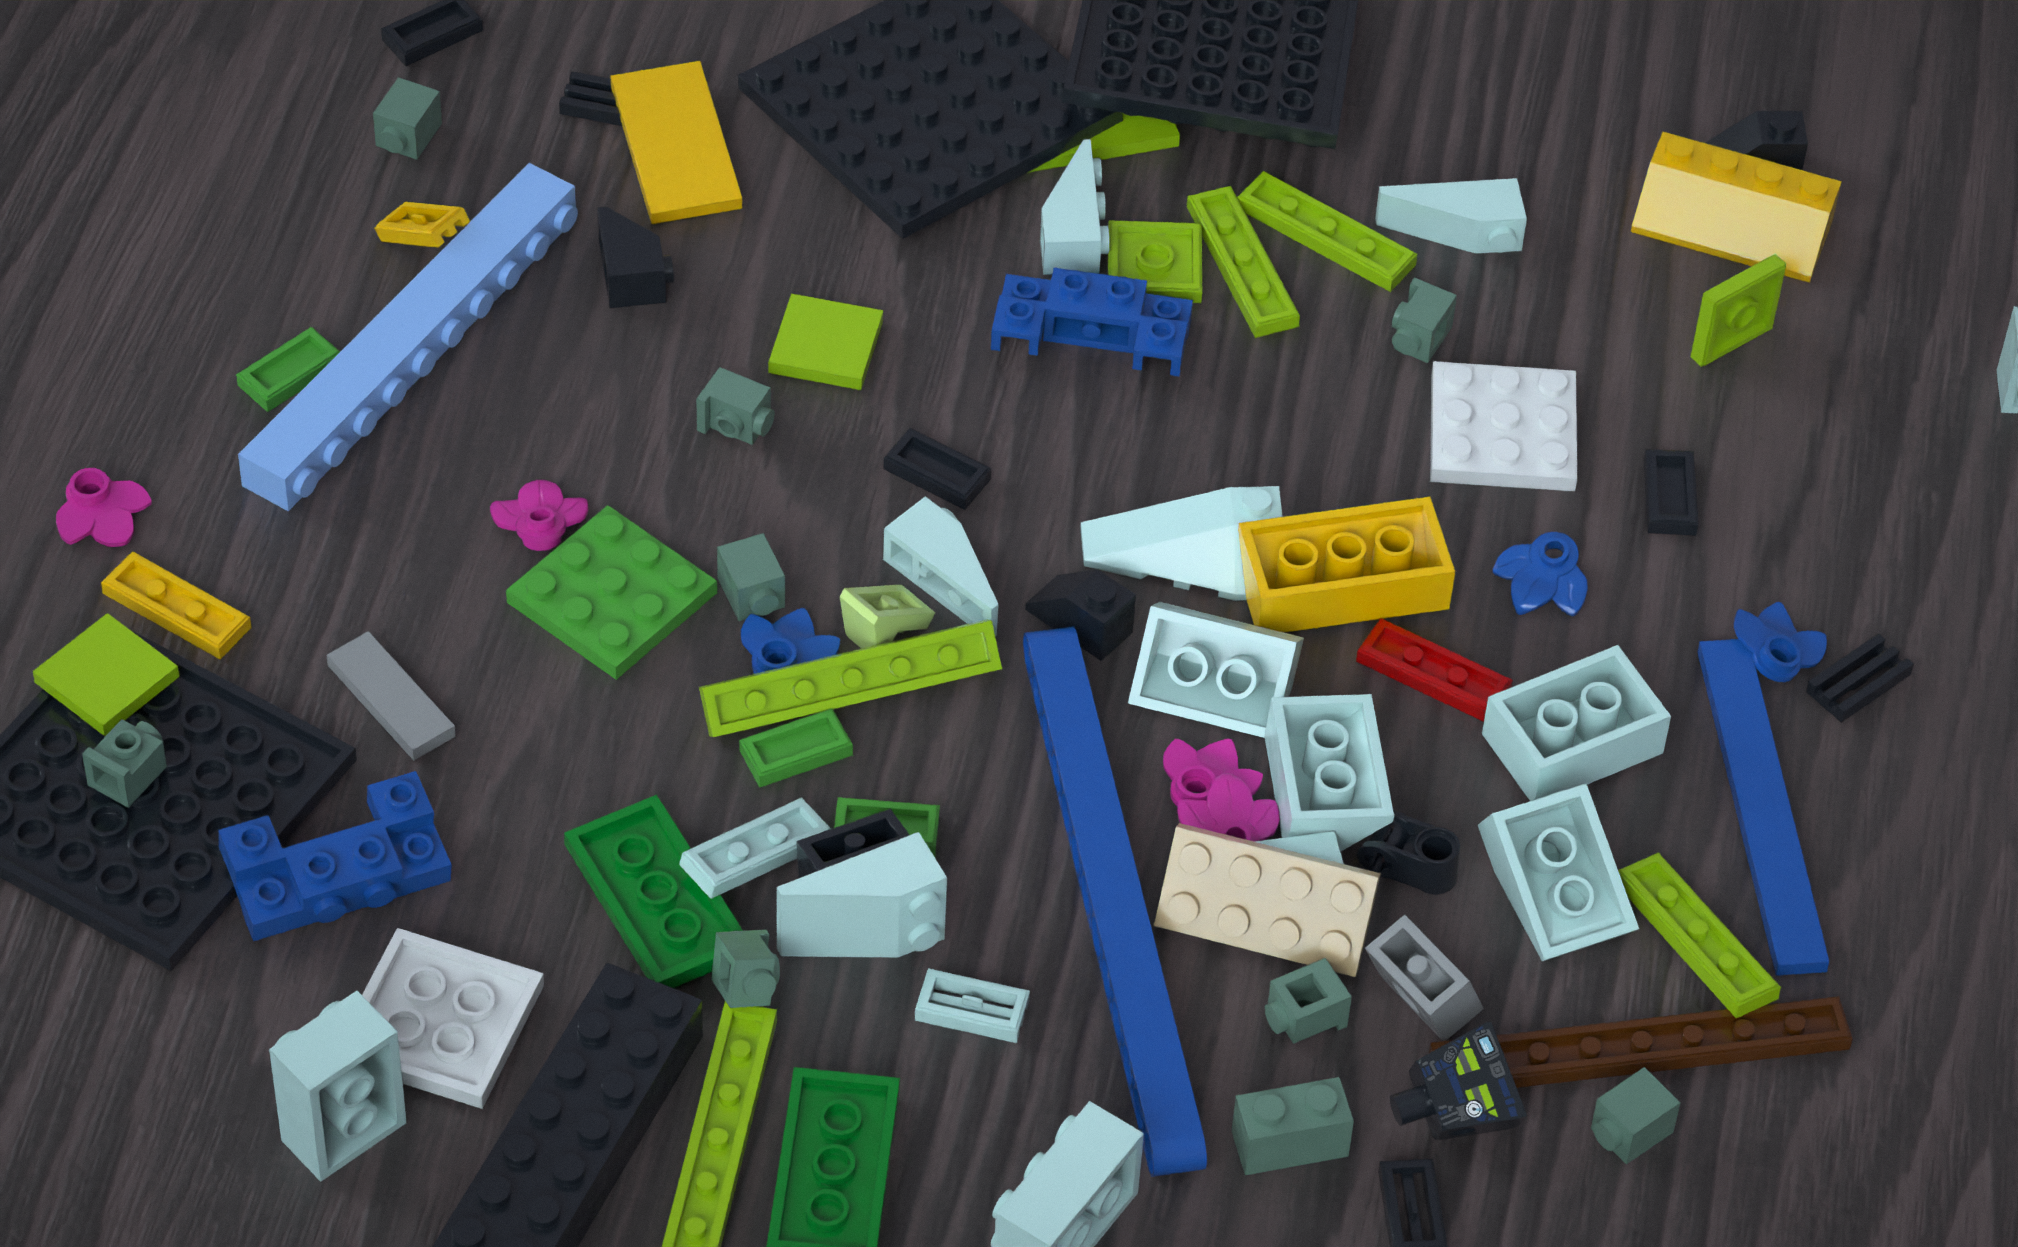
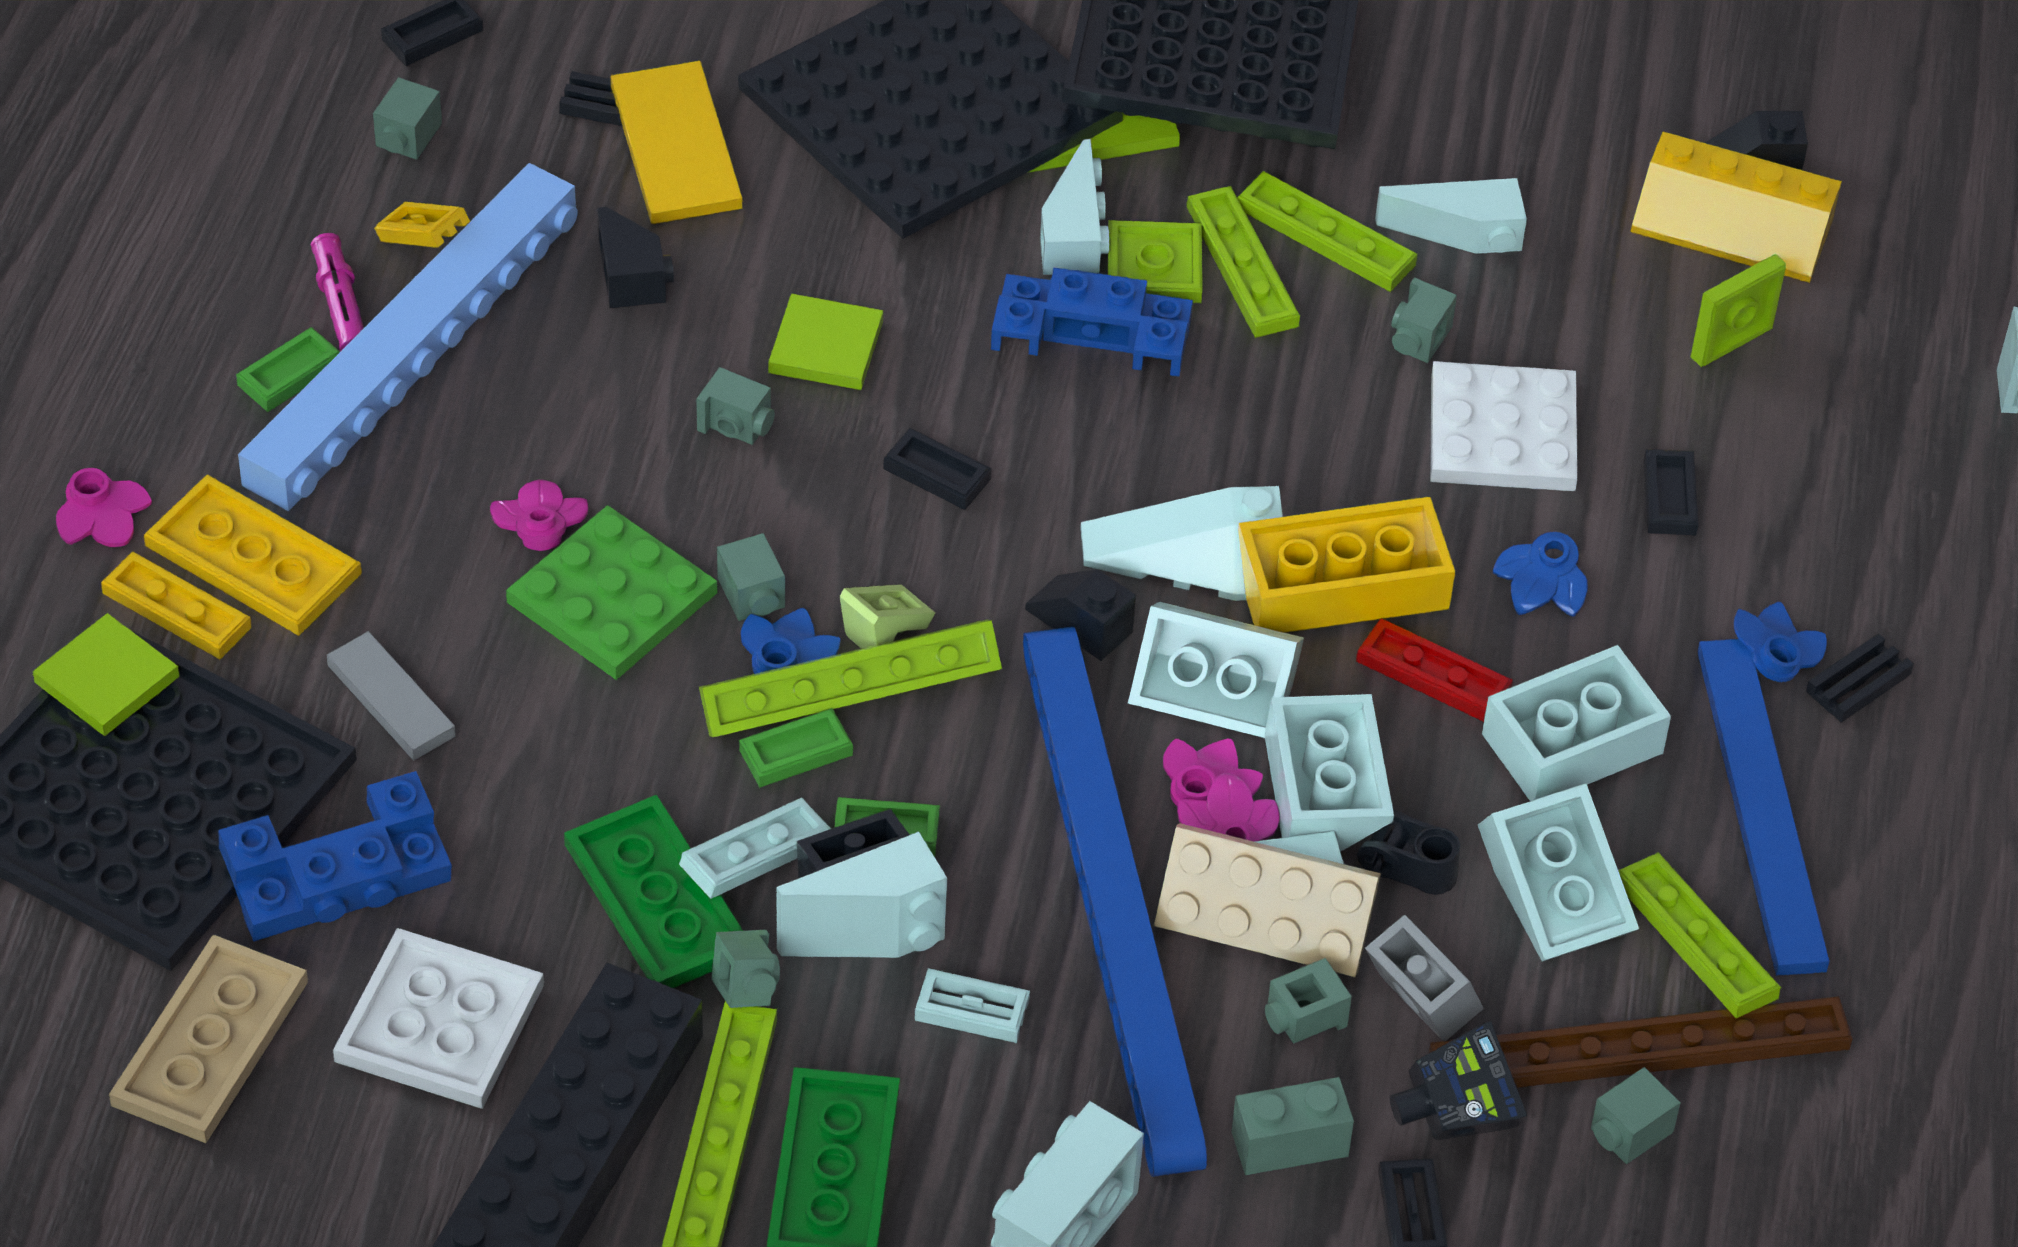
sand green brick [82,719,167,808] -> none
light aqua brick [269,991,407,1182] -> none
light aqua slope [883,496,998,637] -> none
none -> tan plate [109,935,308,1143]
none -> yellow tile [144,474,362,636]
none -> dark pink pin [311,233,364,352]

